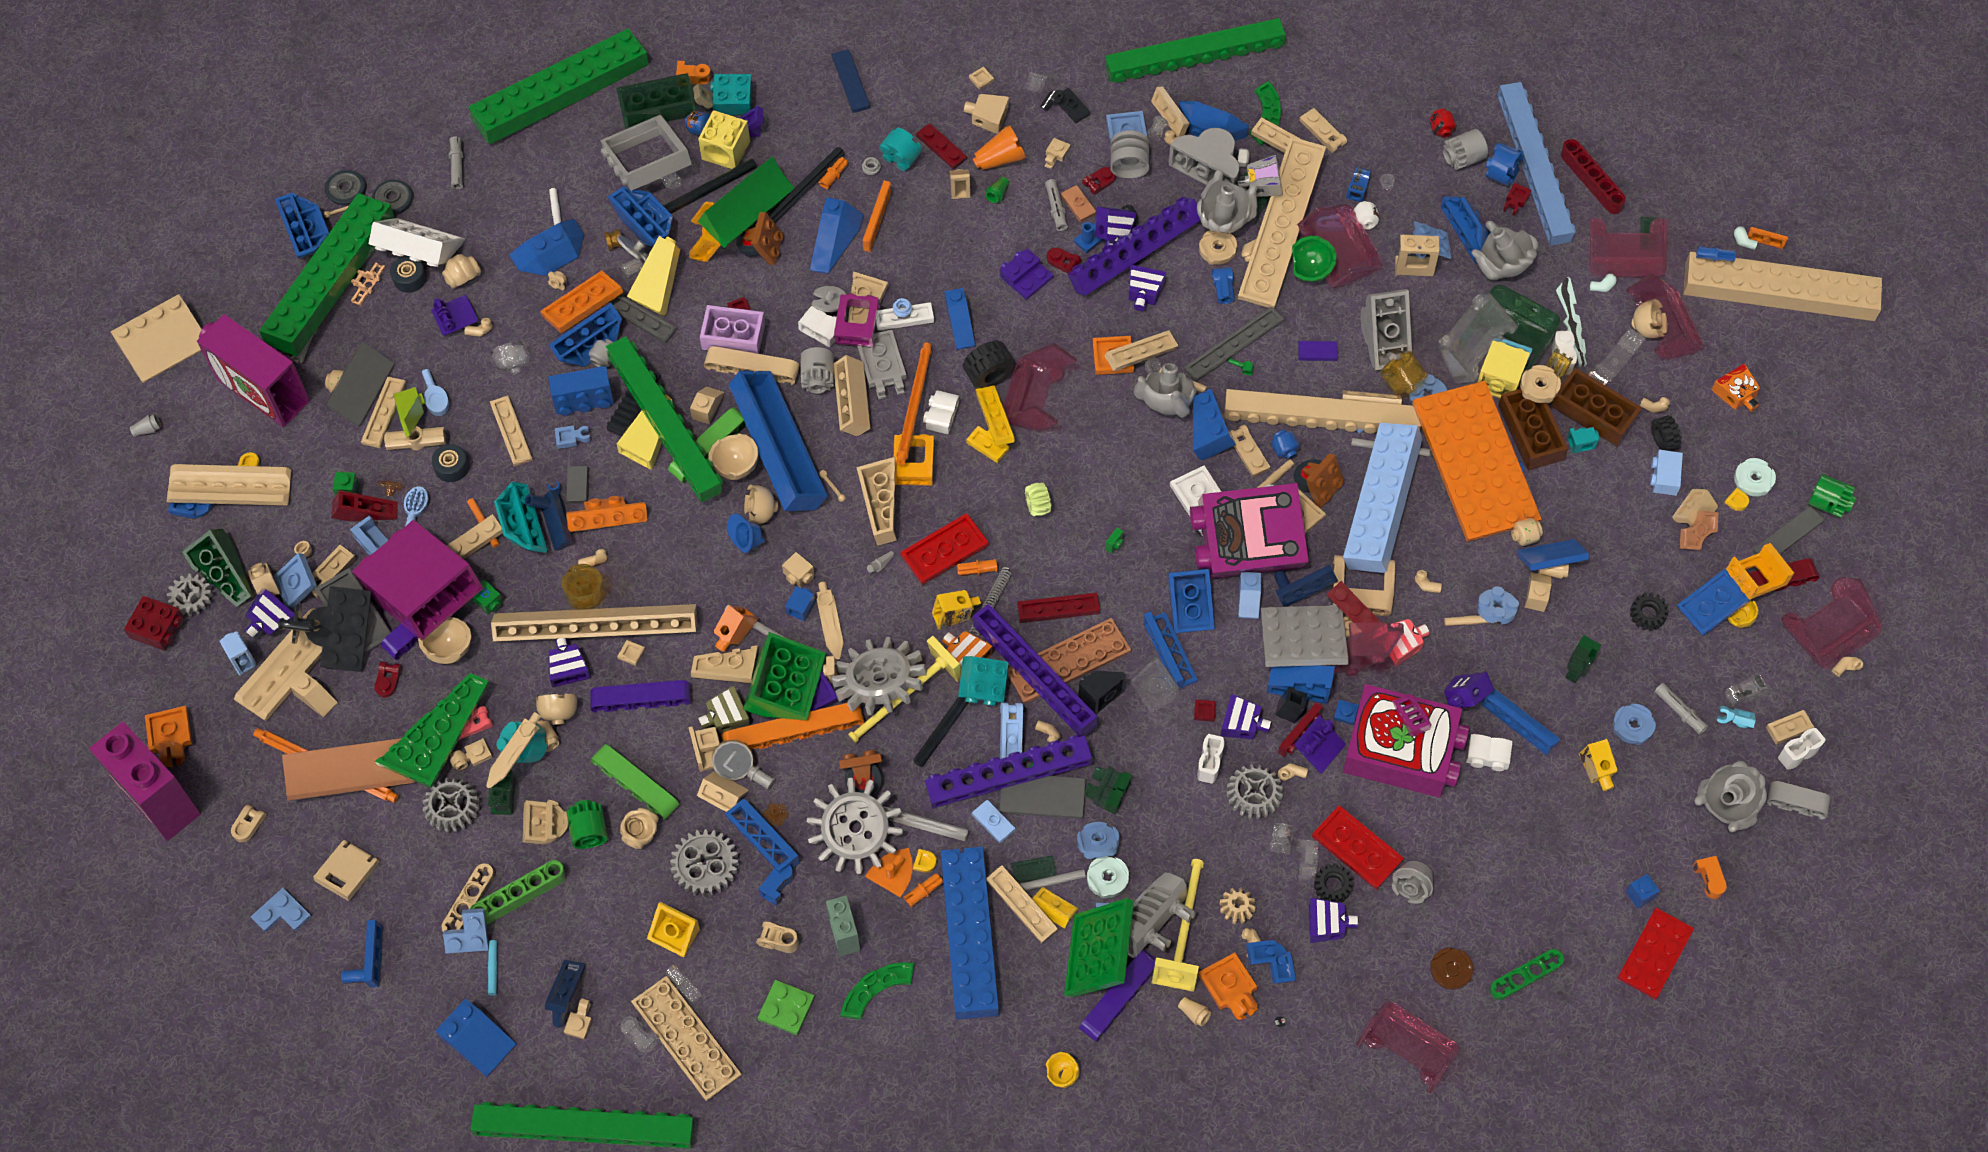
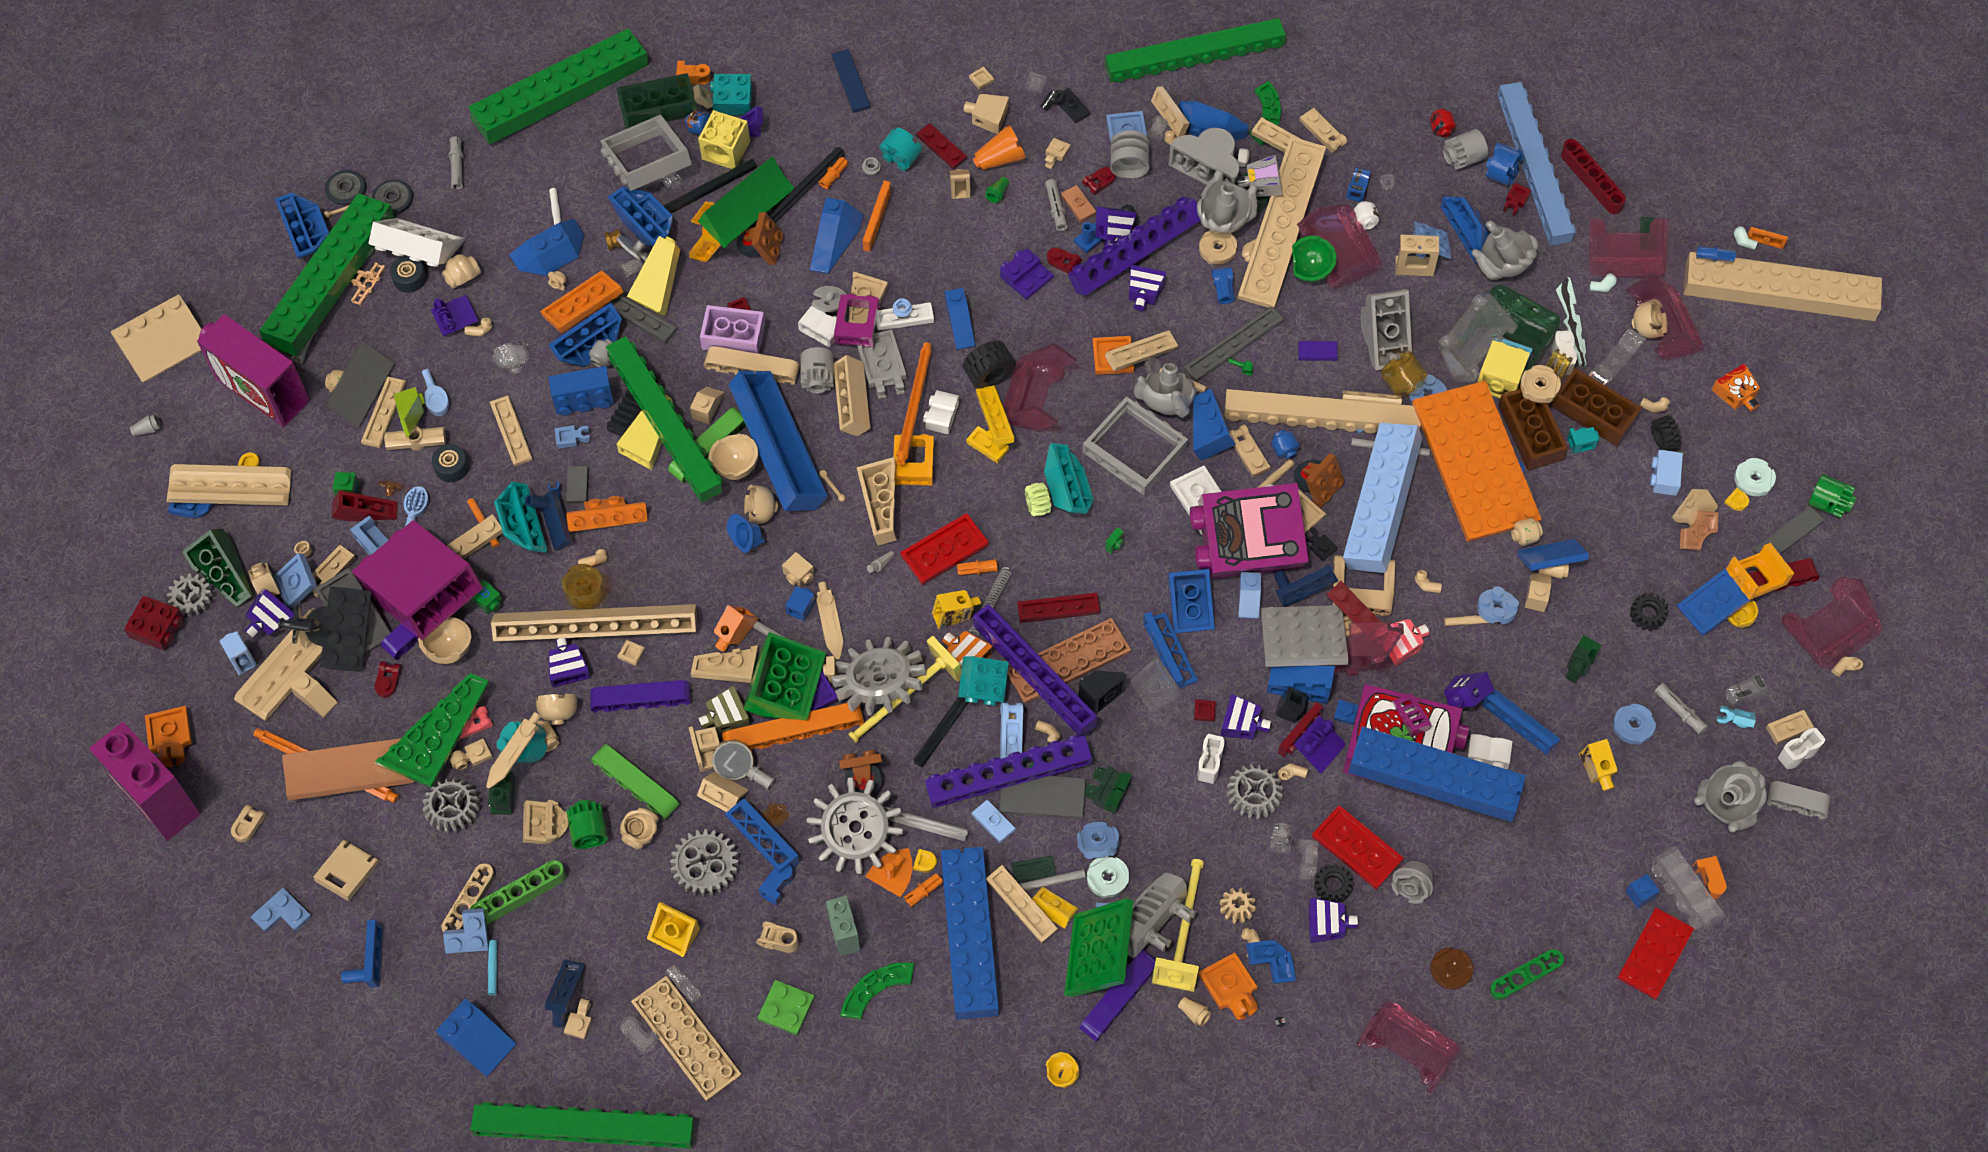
none -> teal wedge [1044,443,1094,514]
none -> light grey window [1082,396,1188,495]
none -> black plate [1305,527,1338,561]
none -> blue piece [1348,726,1526,822]
none -> clear brick [1651,846,1725,934]

